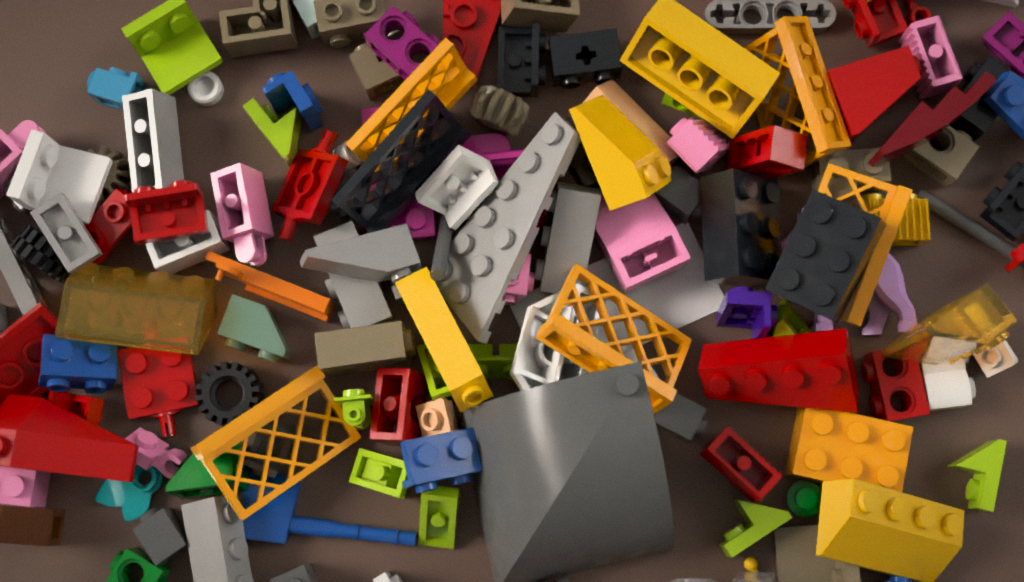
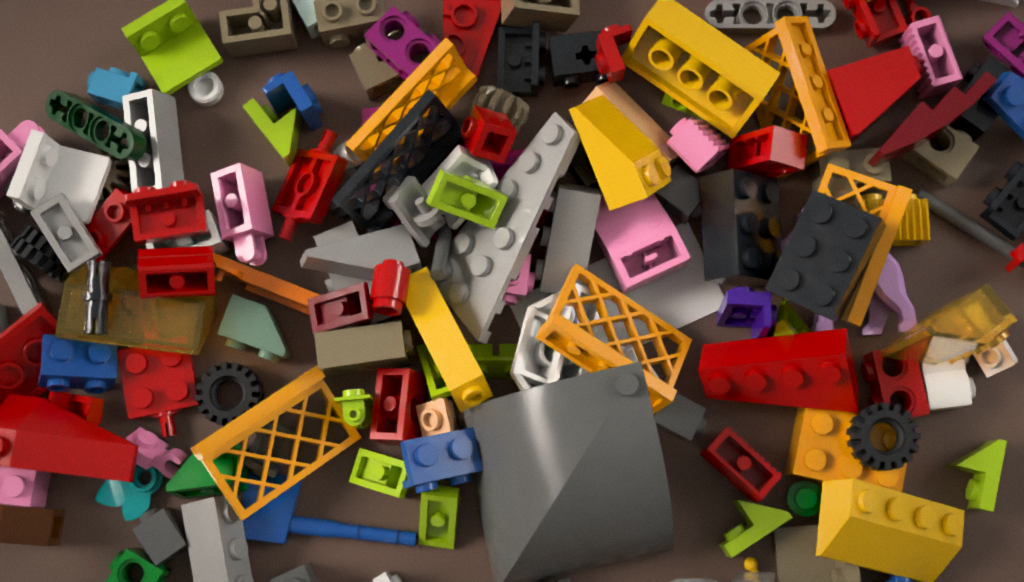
none -> dark green beam [46,90,147,161]
none -> black pin [82,260,112,335]
none -> red brick [138,246,215,300]
none -> dark red slope [308,282,373,334]
none -> red brick [370,259,411,316]
none -> light grey hips [382,176,446,247]
none -> lime slope [426,168,508,229]
none -> red brick [461,105,518,164]
none -> red bracket [595,24,633,84]
none -> black tyre [846,403,921,471]

